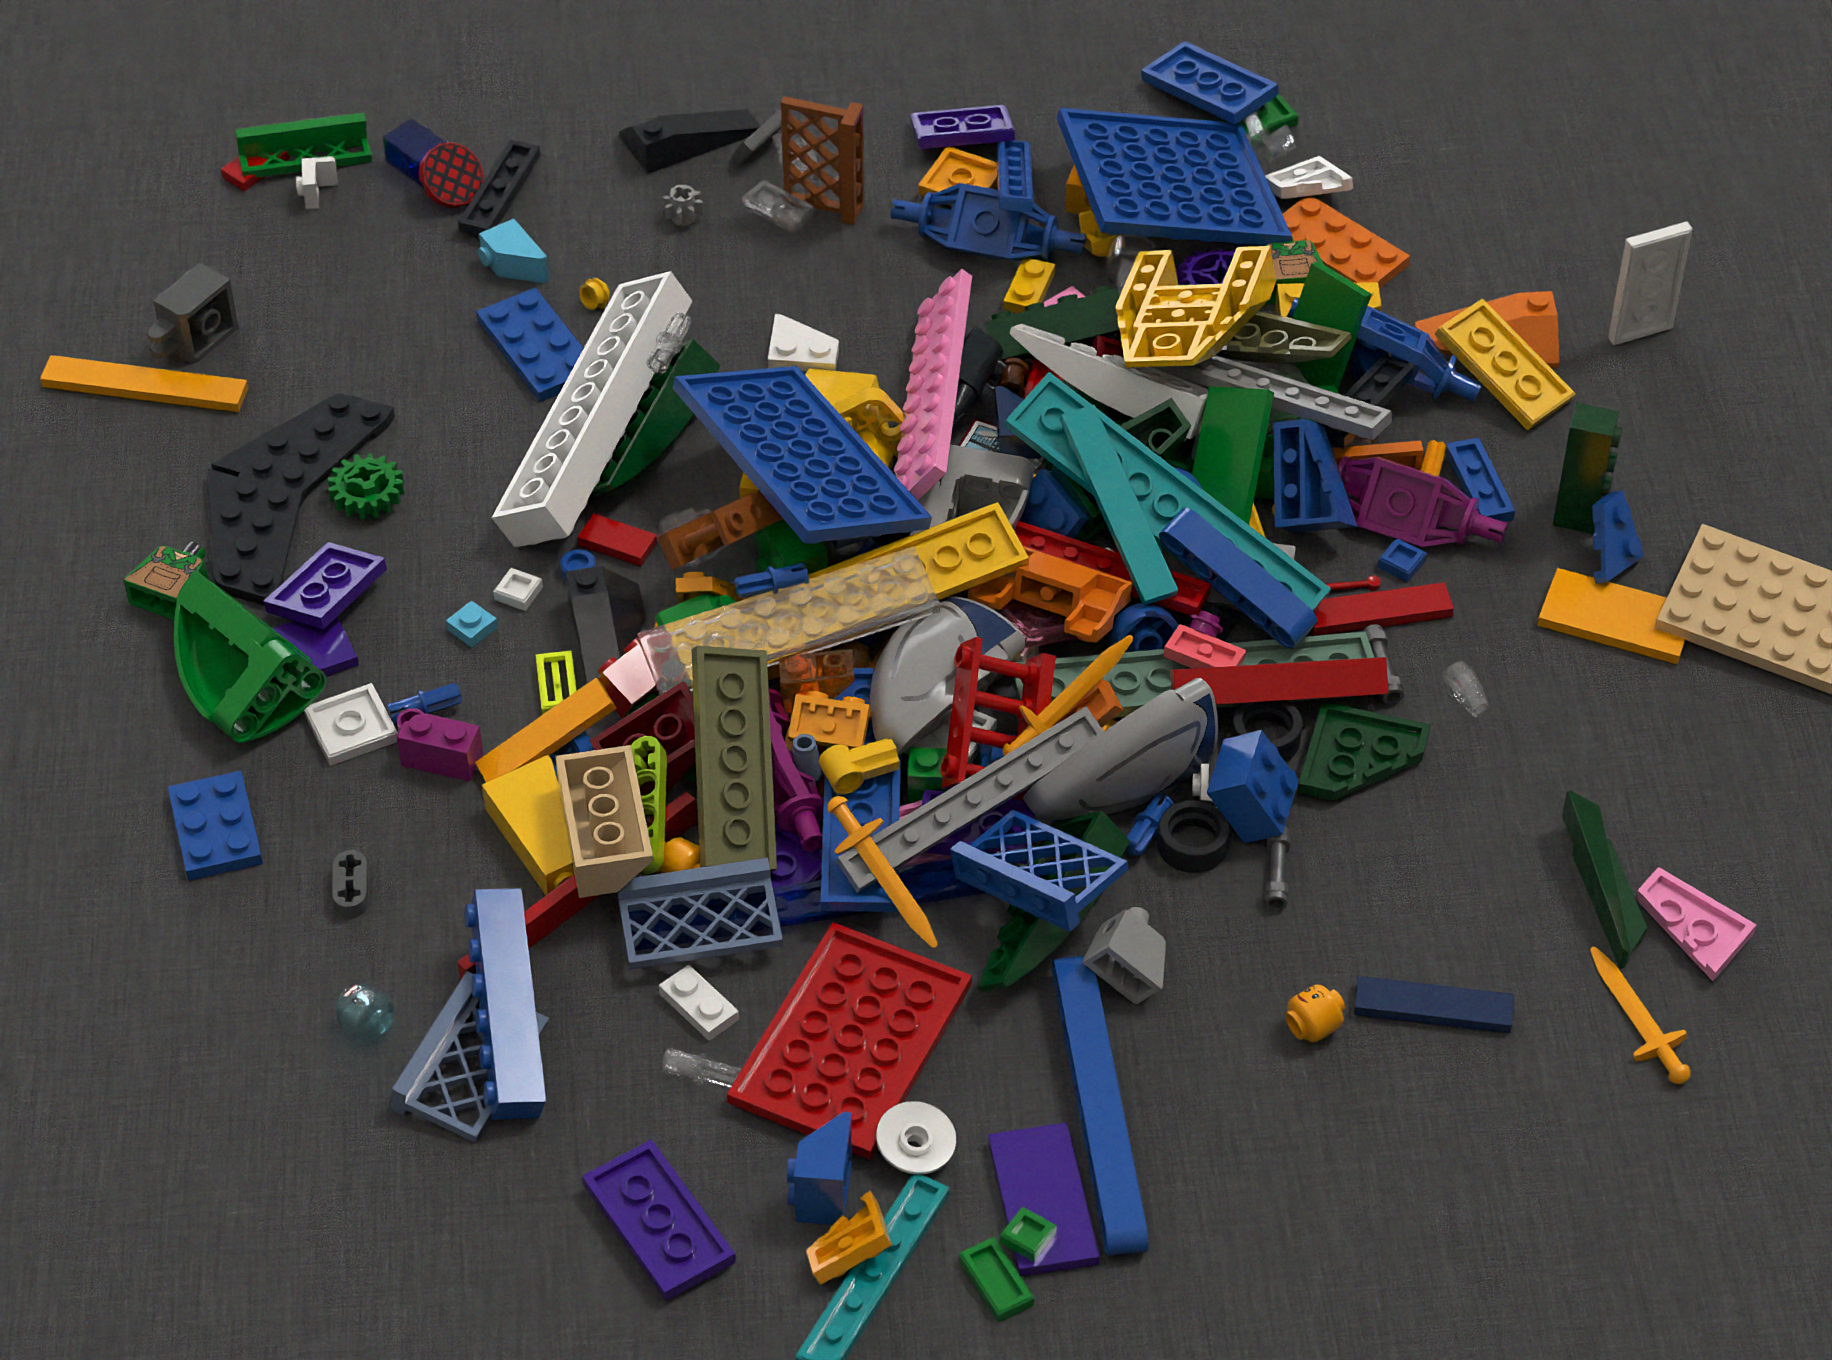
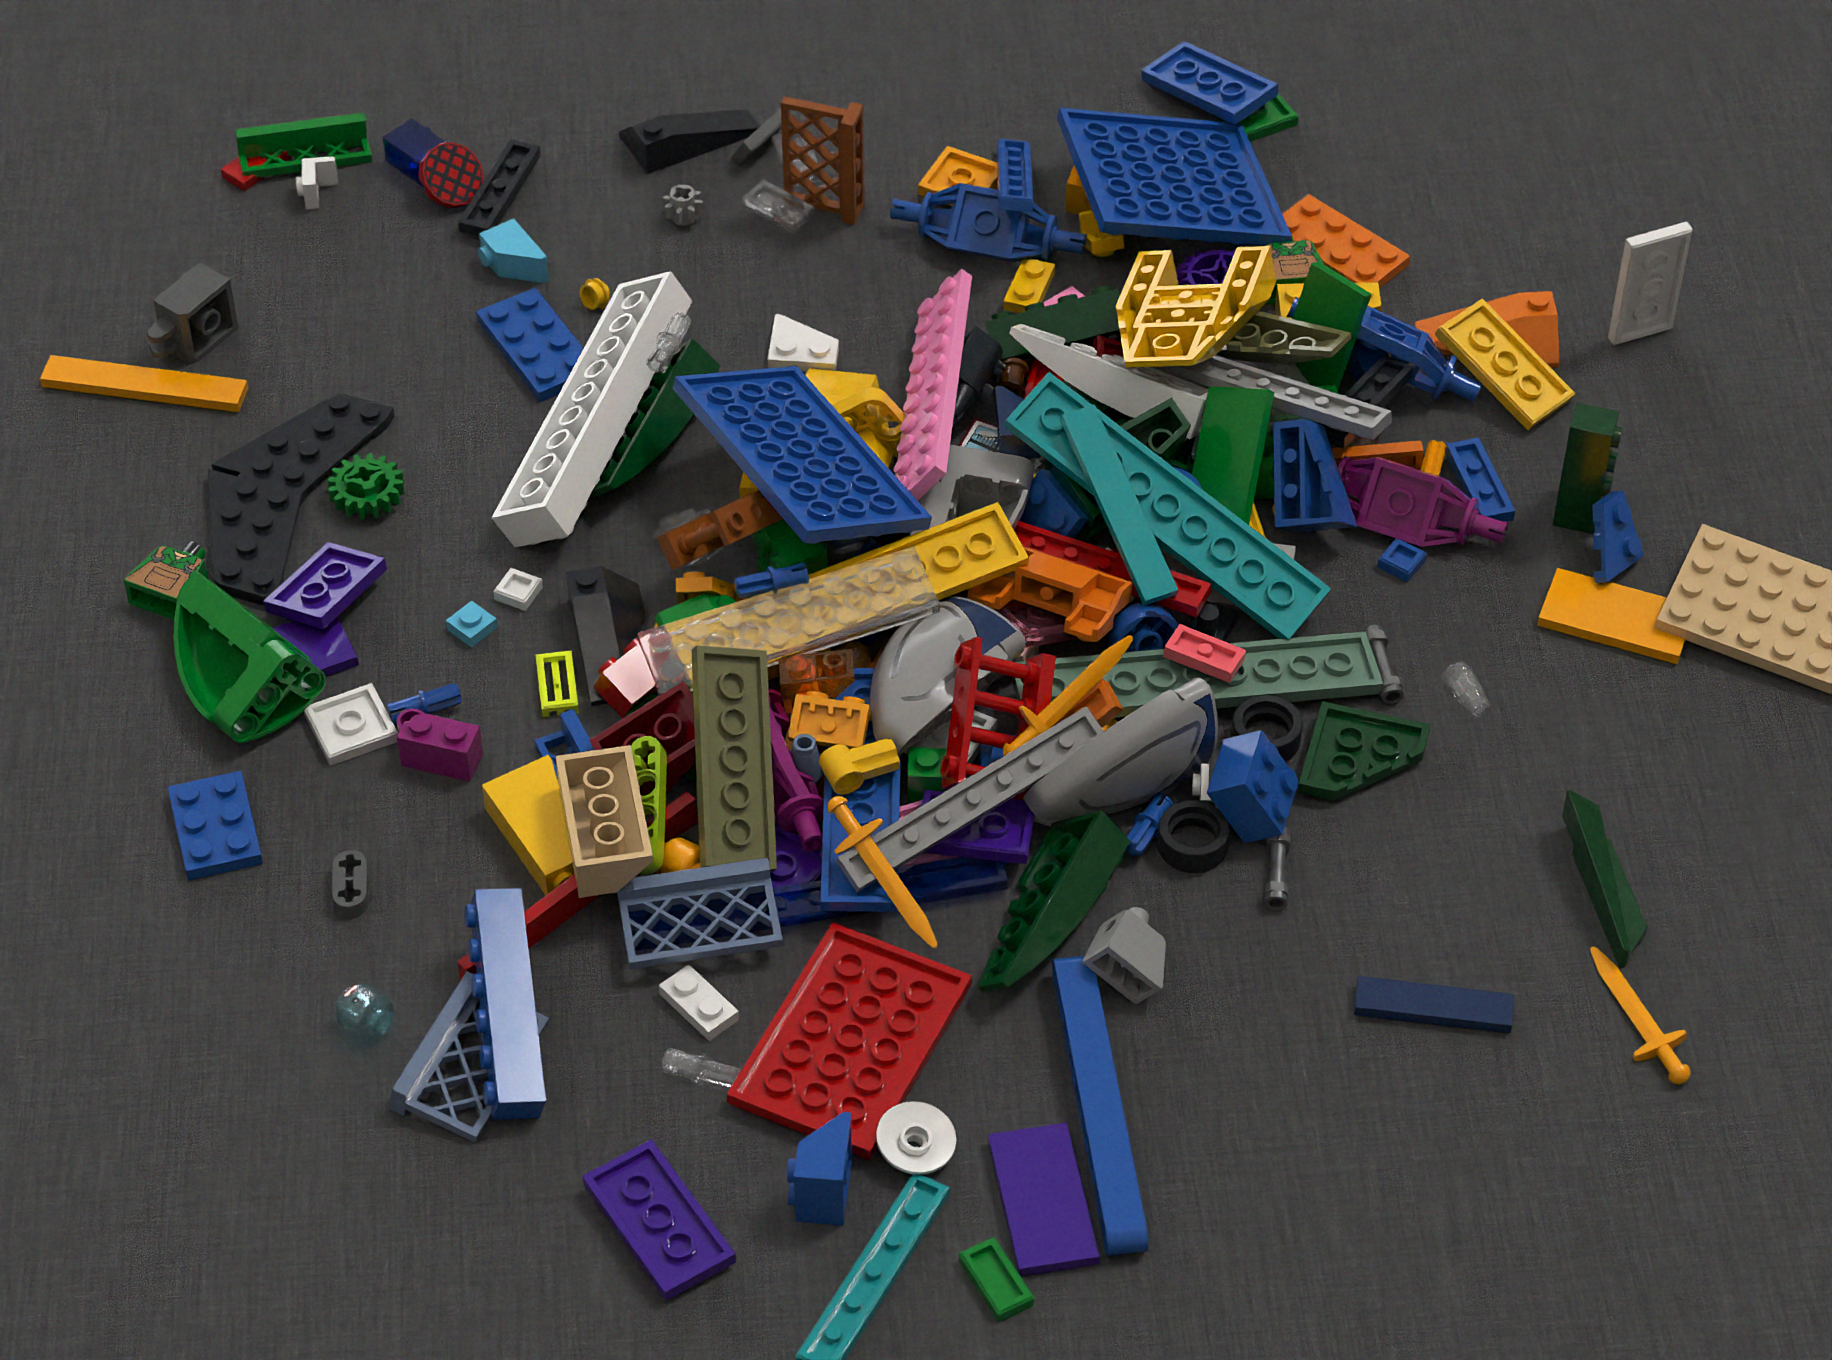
light orange tile [475,678,617,783] -> none
blue tile [560,549,596,581] -> none
red tile [577,513,657,566] -> none
light orange wing [806,1191,892,1285] -> none
dark purple tile [910,105,1015,149] -> none
blue fence [950,810,1129,932] -> none
green tile [1000,1206,1057,1262] -> none
clear piece [1105,235,1157,296] -> none
blue beam [1159,508,1318,649] -> none
red tile [1170,657,1388,704] -> none
magenta plate [1189,611,1223,638] -> none
clear bracket [1244,113,1297,162] -> none
white wing [1265,156,1353,199] -> none
light orange head [1285,984,1345,1042] -> none
red tile [1311,582,1454,636] -> none
red hinge [1326,575,1381,591] -> none
bright pink wing [1636,867,1756,981] -> none

